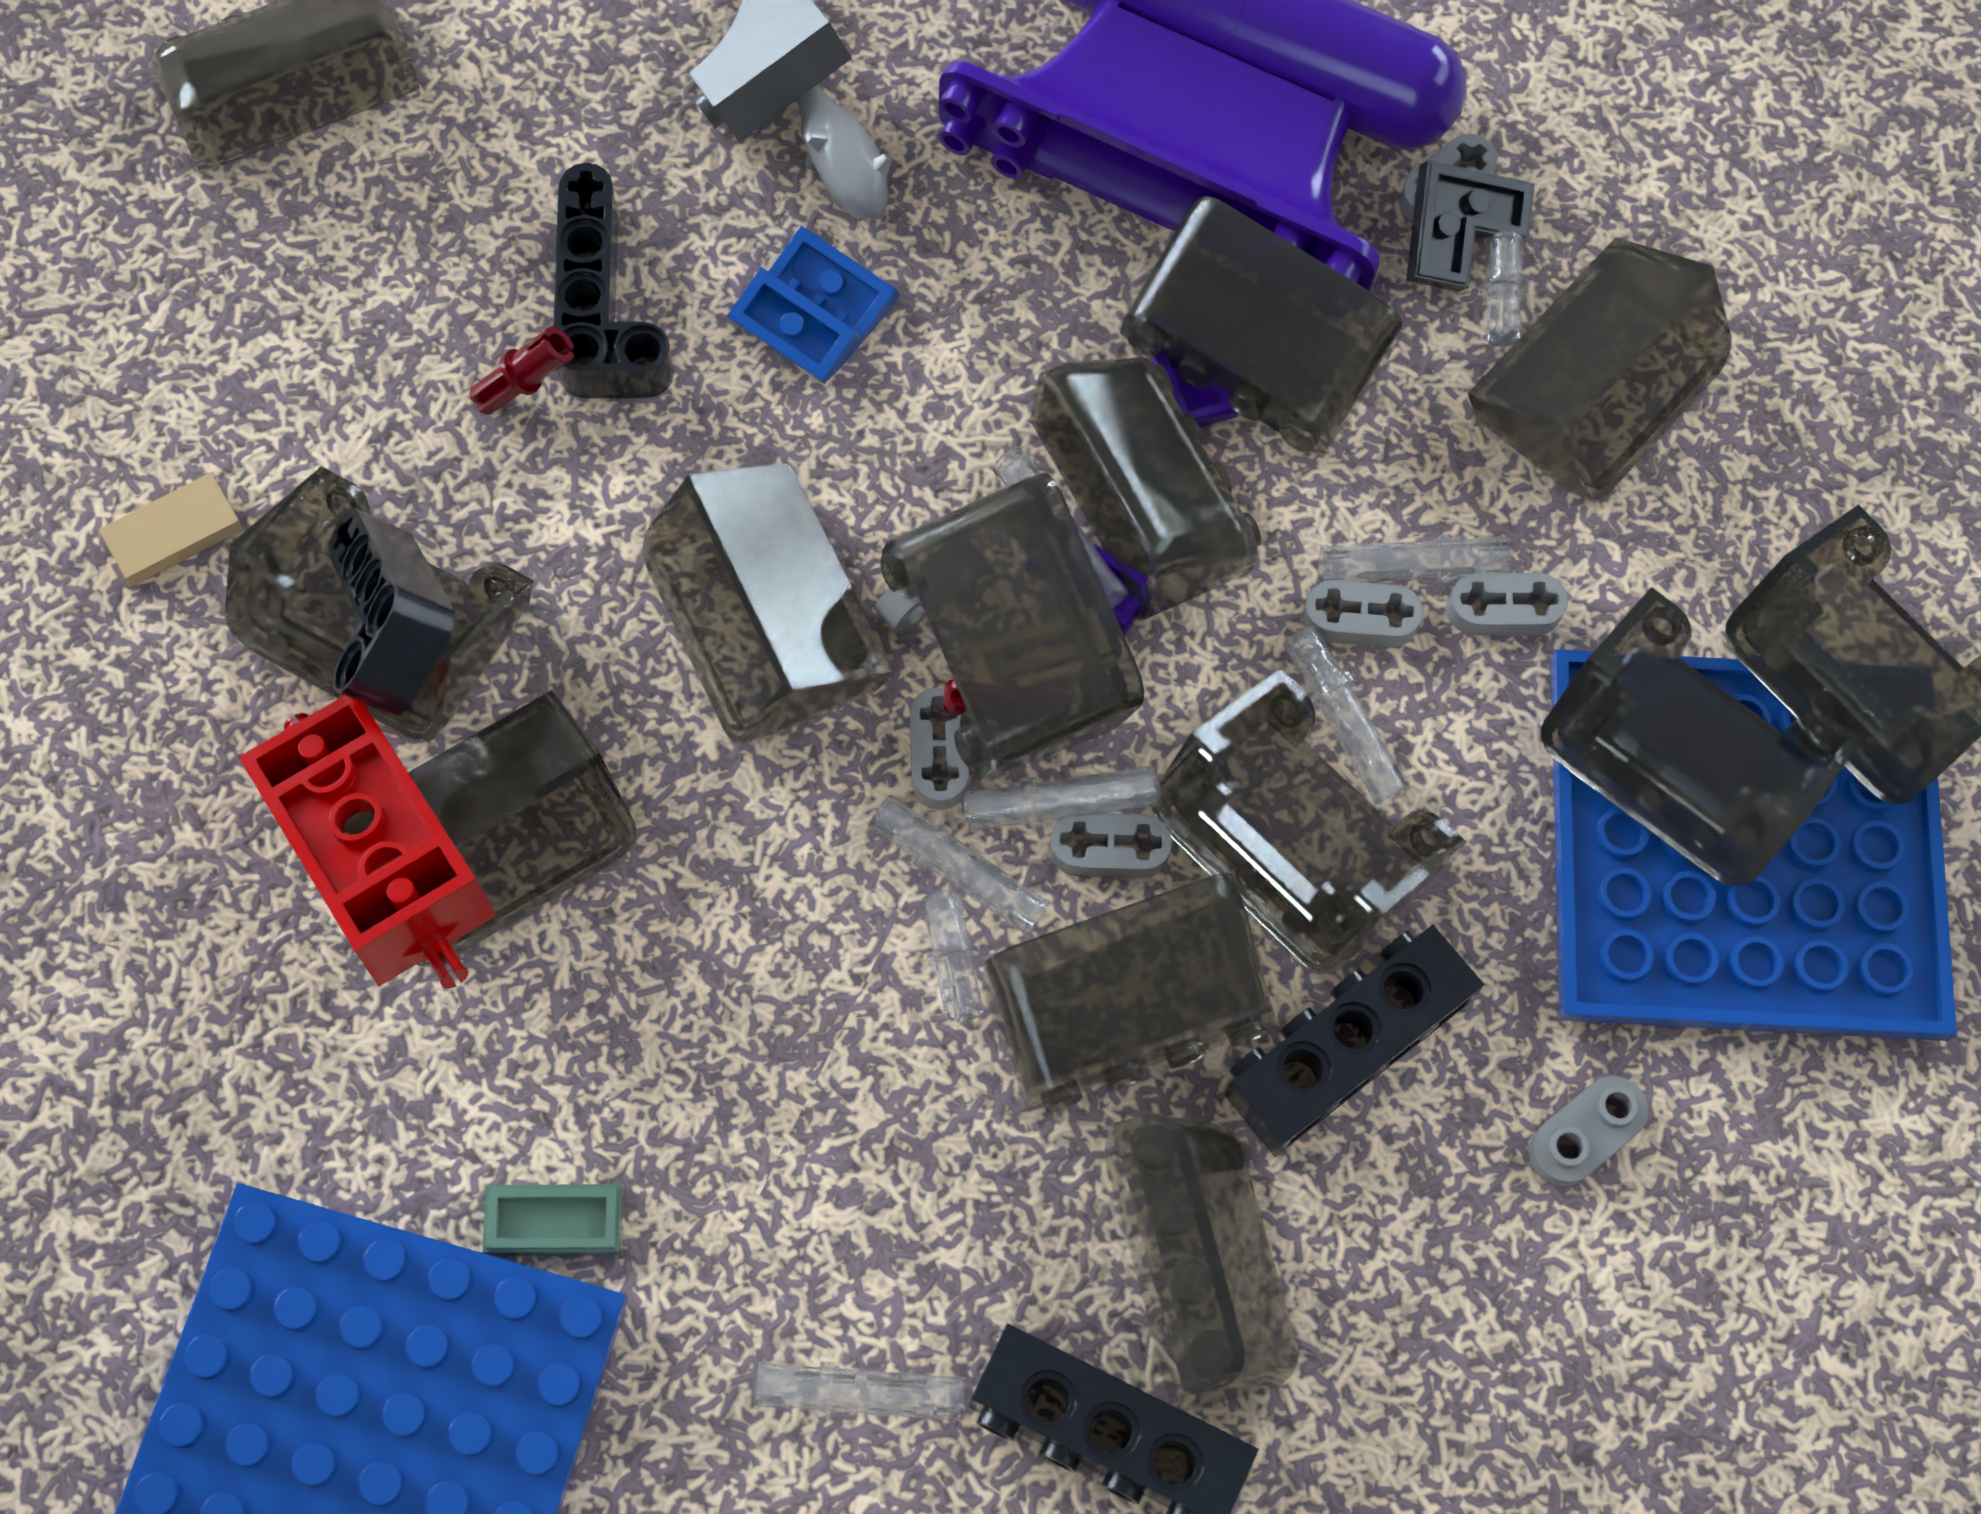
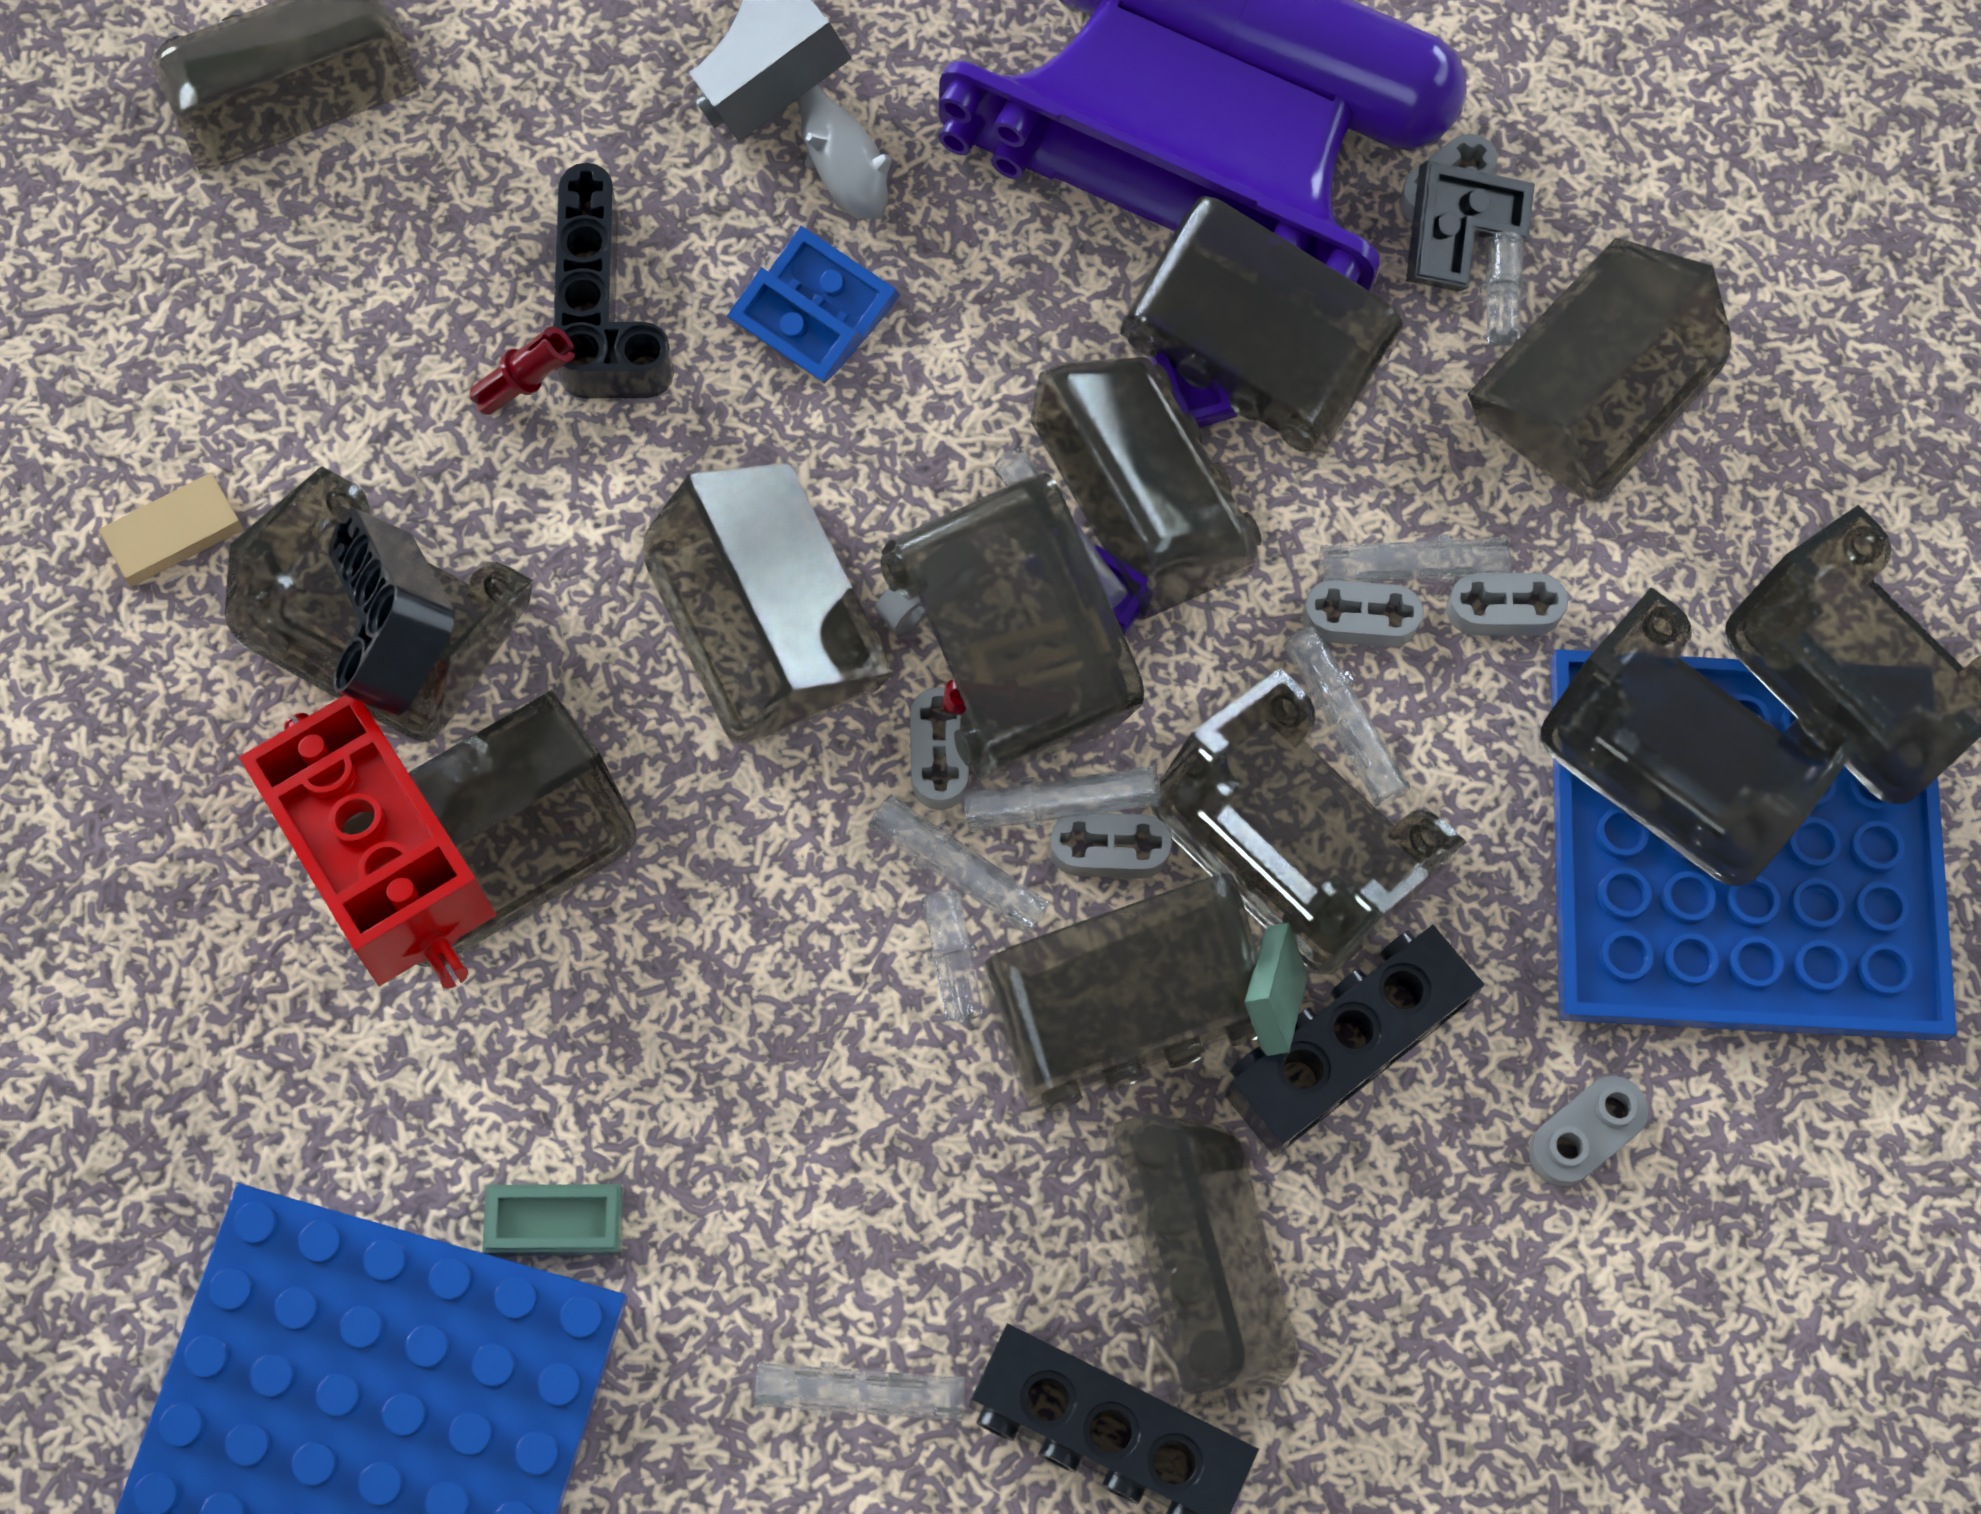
none -> sand green tile [1245,923,1308,1056]

